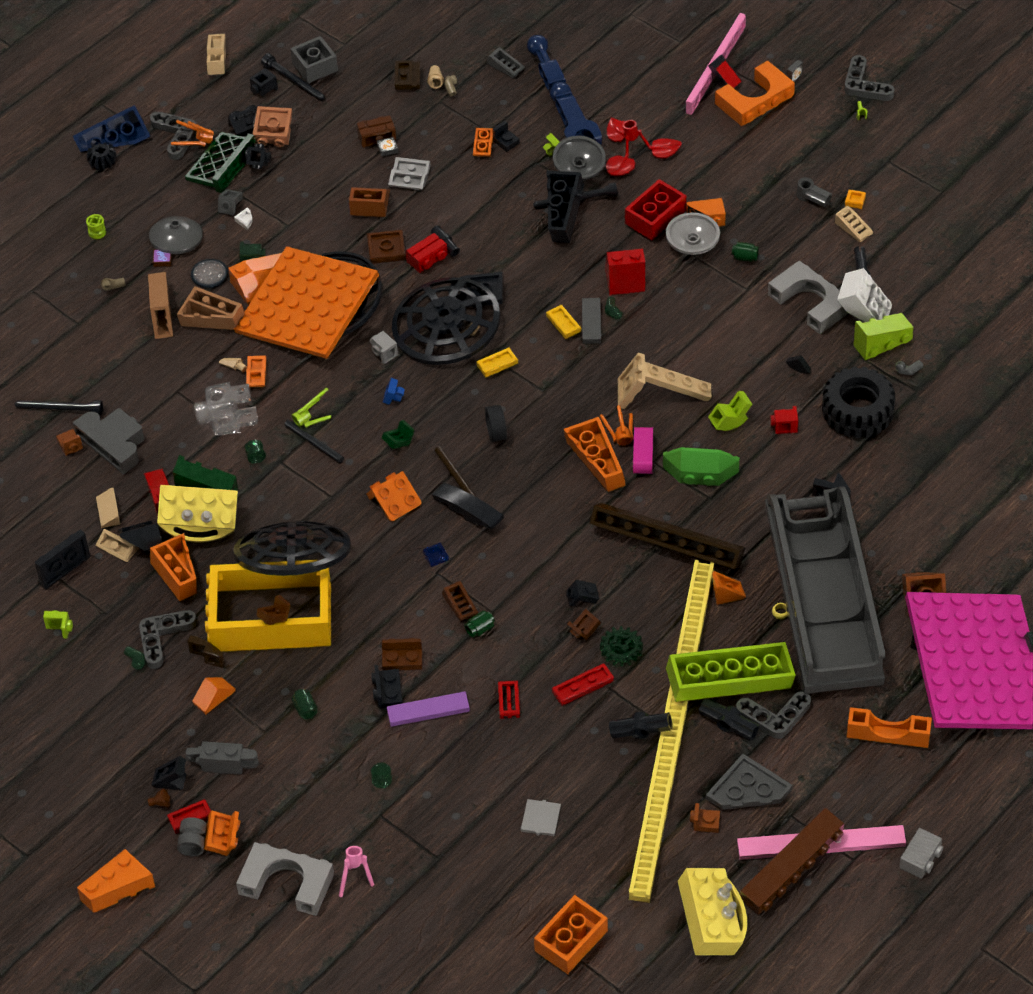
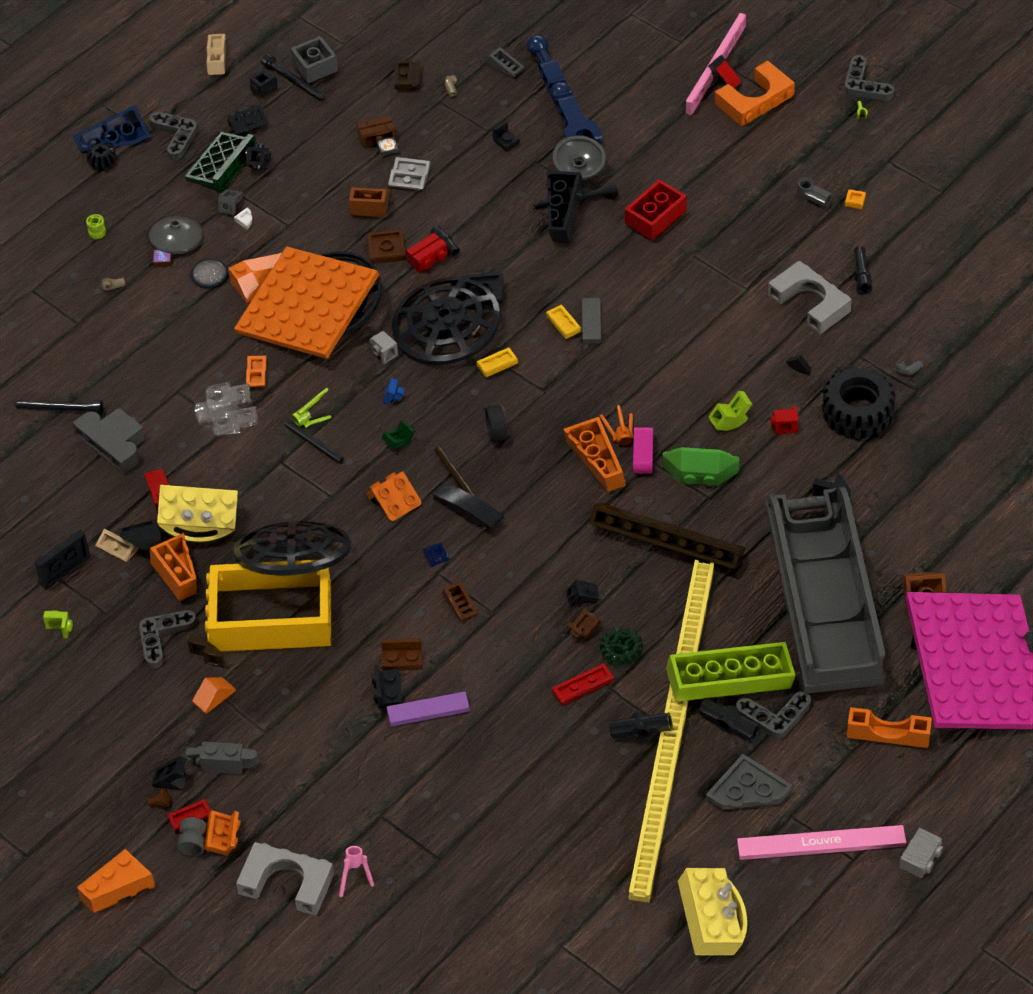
dark orange bracket [56,429,83,456] -> none
tan slope [96,488,120,528] -> none
clear green arm [124,646,145,670] -> none
medium nougat slope [148,272,173,339] -> none
orange plant [171,120,214,147] -> none
dark green wedge [173,455,238,491] -> none
medium nougat wedge [177,286,245,330] -> none
tan bar [219,358,247,372] -> none
clear green brick [239,241,266,262] -> none
clear green wheel [244,440,266,463] -> none
nougat plate [253,106,293,147] -> none
reddish brown bracket [256,595,290,625] -> none
clear green brick [291,689,317,719] -> none
clear green wheel [371,762,392,788] -> none
tan cone [427,65,444,89] -> none
dark green brick [464,610,495,638] -> none
orange slope [473,128,493,157] -> none
red tile [498,681,520,719] -> none
light grey piece [521,799,561,836] -> none
orange brick [534,895,608,974] -> none
lime tile [543,133,560,157] -> none
red slope [605,249,645,295] -> none
clear green arm [605,297,623,319] -> none
red plant [606,117,682,176] -> none
tan bracket [618,353,712,409] -> none
light grey dish [666,213,720,255] -> none
orange slope [686,198,726,226] -> none
dark orange bracket [690,803,720,833] -> none
orange slope [712,571,746,605] -> none
dark green brick [731,241,759,262] -> none
reddish brown brick [740,808,844,915] -> none
light yellow piece [772,603,788,619] -> none
dark grey tile [787,60,803,82] -> none
tan slope [835,206,873,242] -> none
white slope [837,268,892,322] -> none
lime wedge [854,313,914,360] -> none

